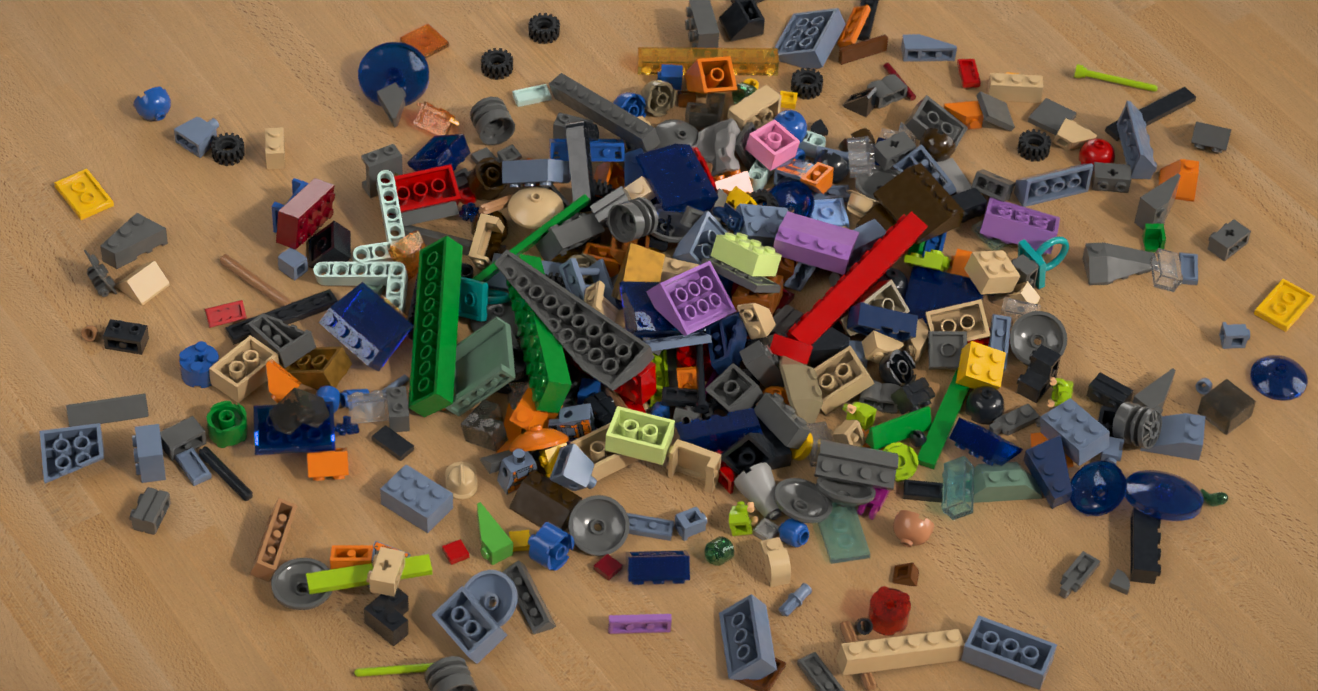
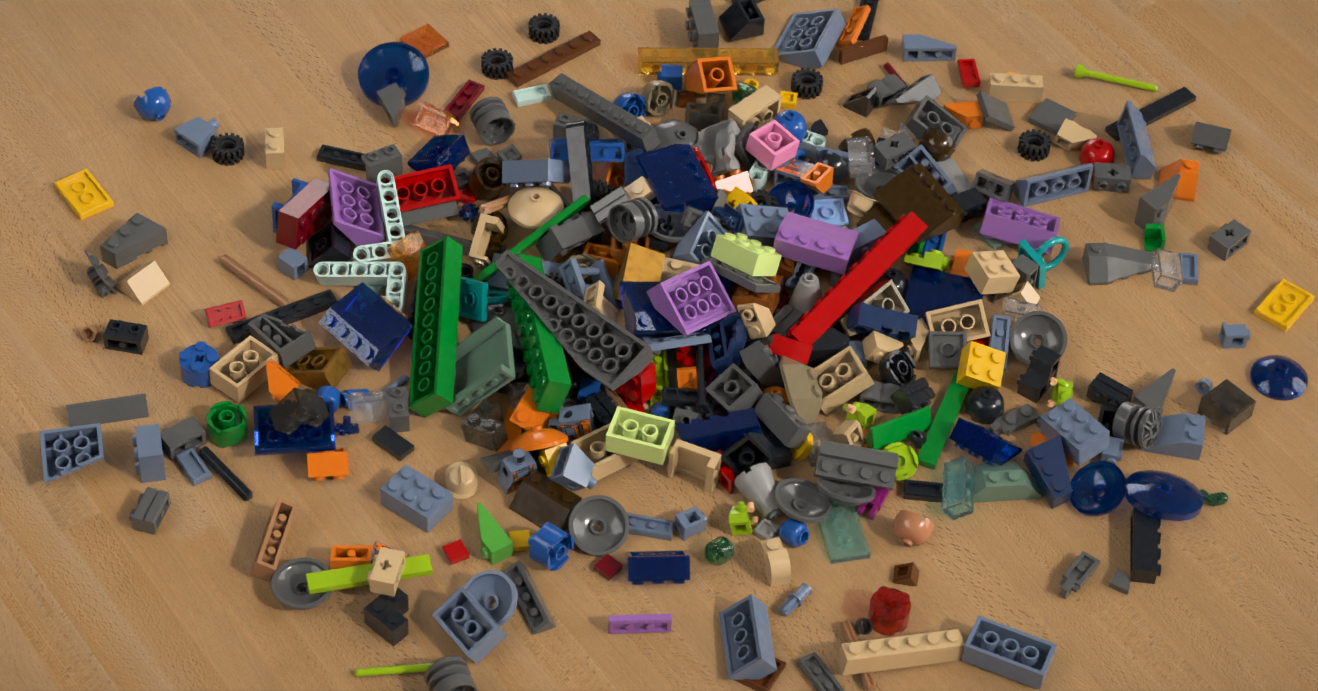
none -> black tile [316,144,366,172]
none -> medium lavender slope [328,168,385,246]
none -> dark red tile [443,80,484,122]
none -> reddish brown plate [506,31,601,88]
none -> light grey cone [788,273,822,314]
none -> slope [886,74,942,105]

